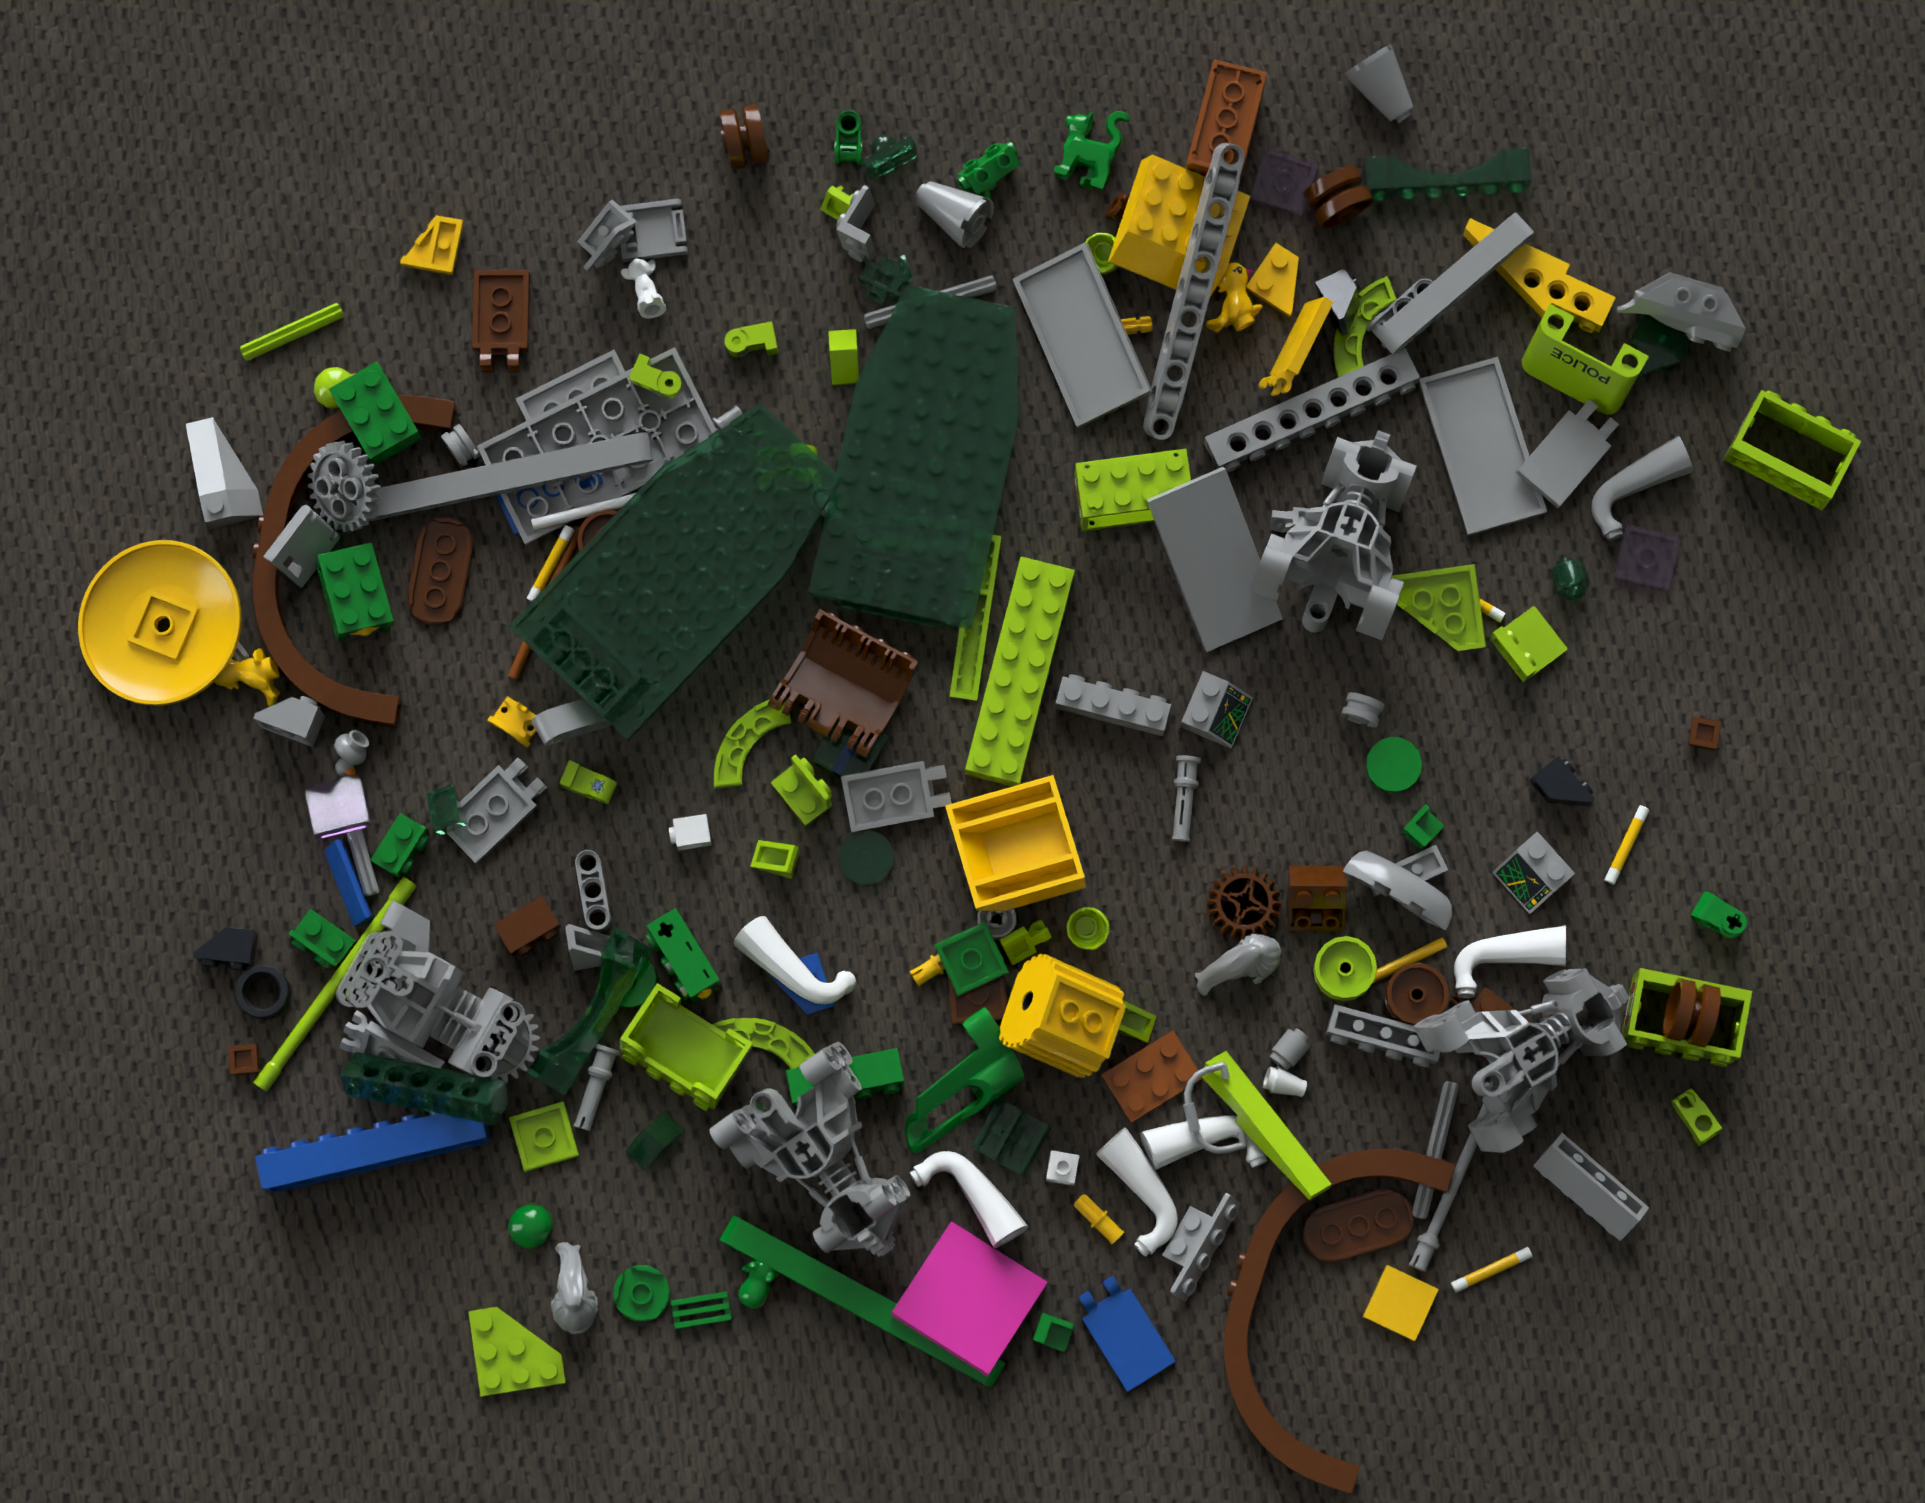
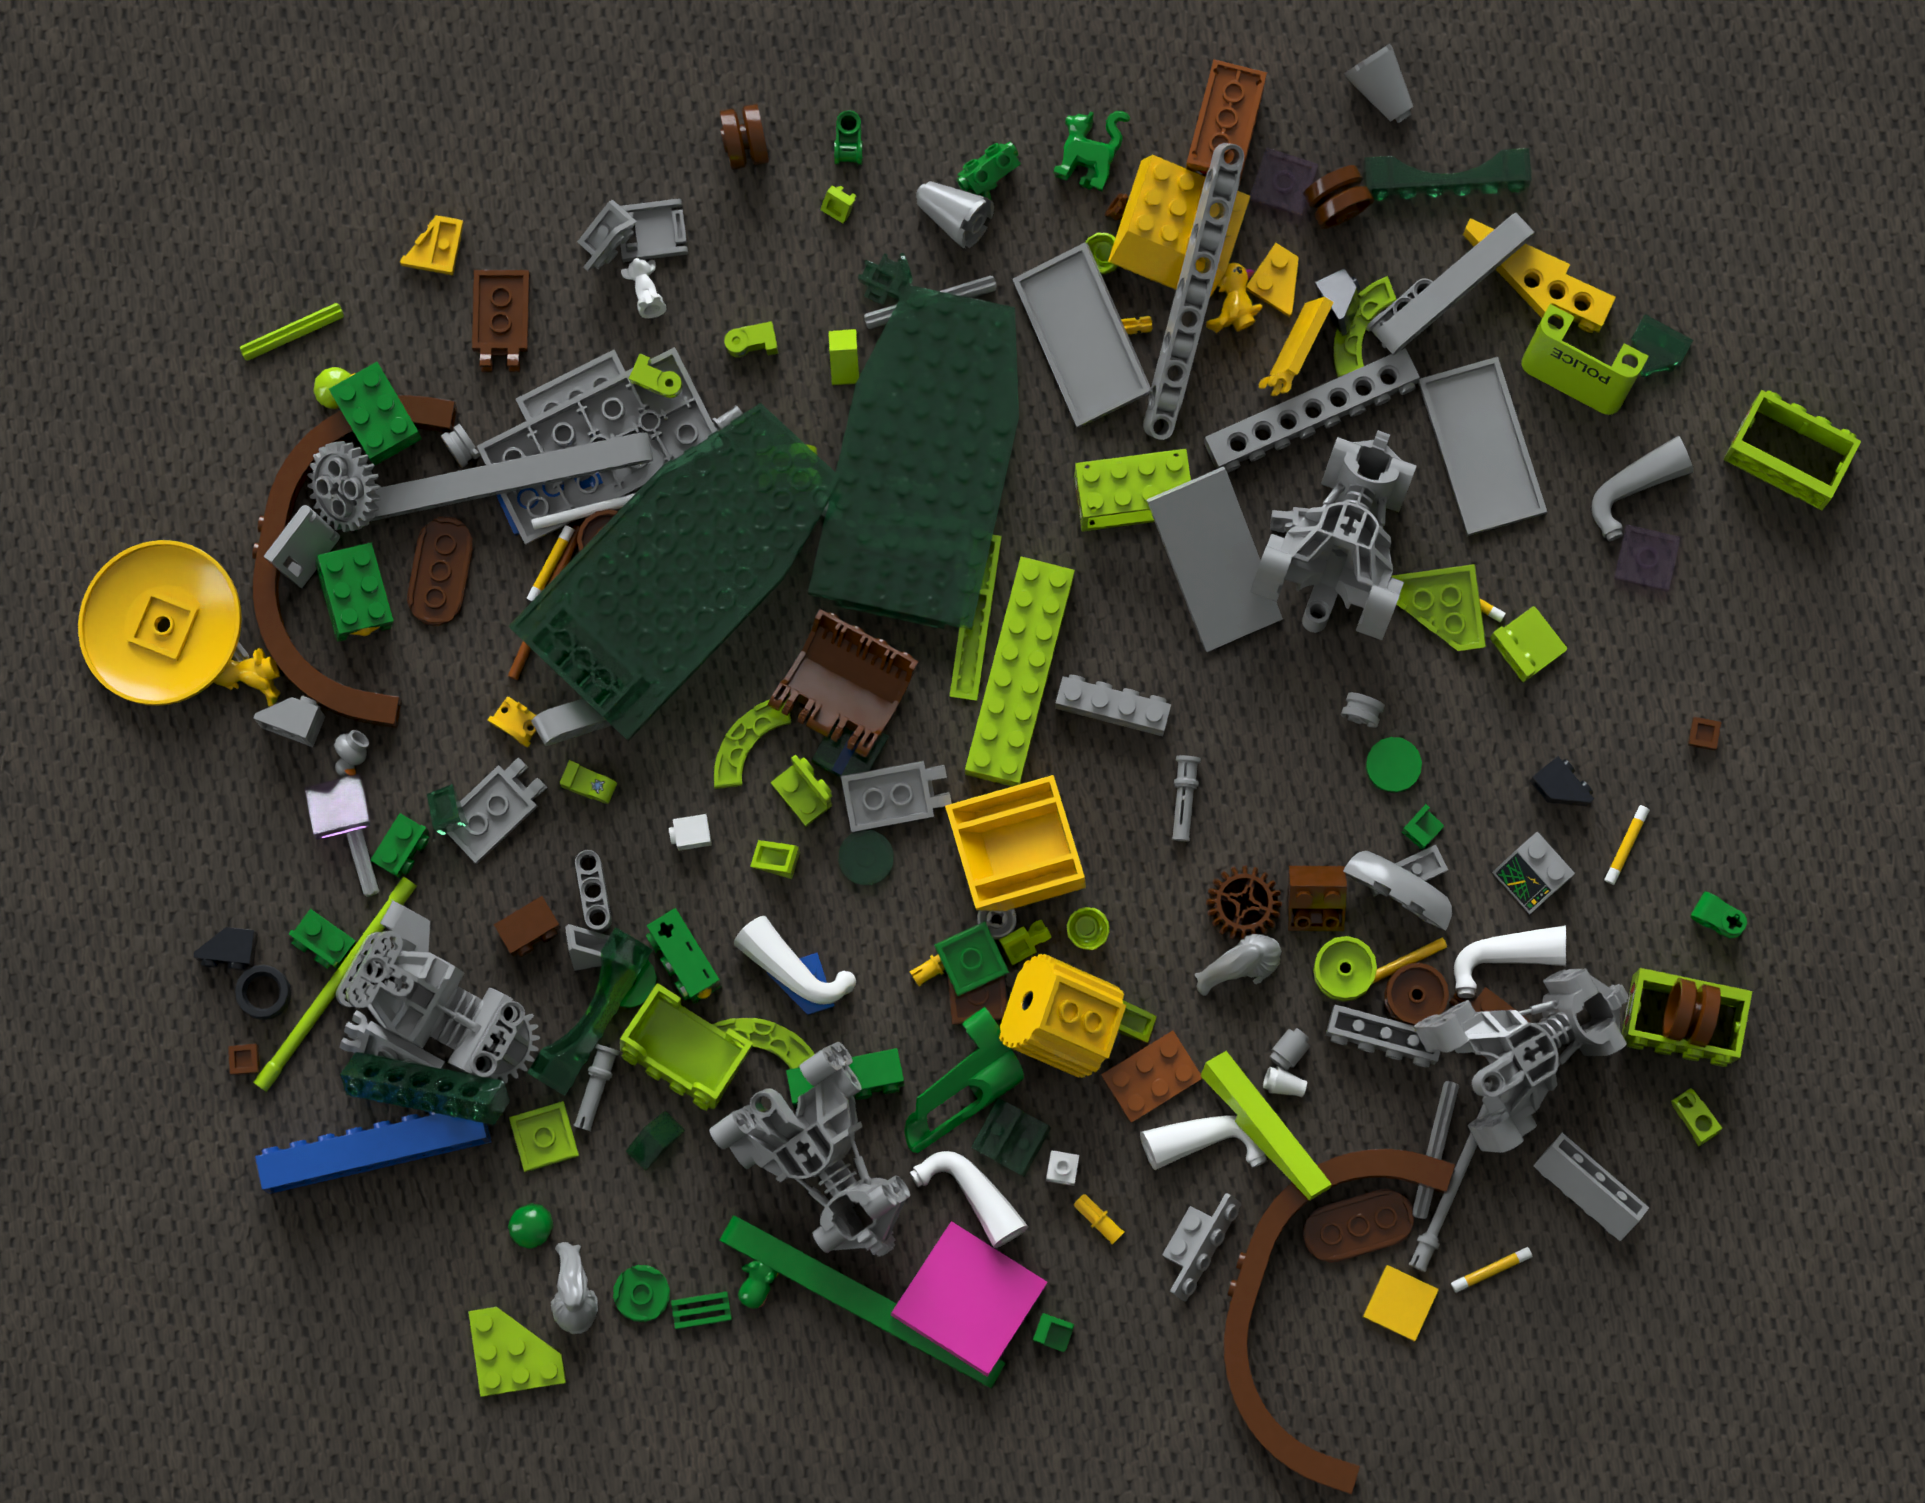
light grey wedge [186,417,264,529] -> none
blue slope [324,839,373,927] -> none
light grey bracket [836,185,876,263] -> none
clear green tile [862,134,918,180] -> none
blue tile [1078,1275,1176,1392] -> none
white animal [1096,1127,1178,1257] -> none
light grey slope [1180,671,1253,749] -> none
light grey piece [1183,1062,1247,1154] -> none
light grey tile [1516,399,1619,508] -> none
clear green head [1550,557,1590,600] -> none
light grey slope [1616,272,1746,352] -> none

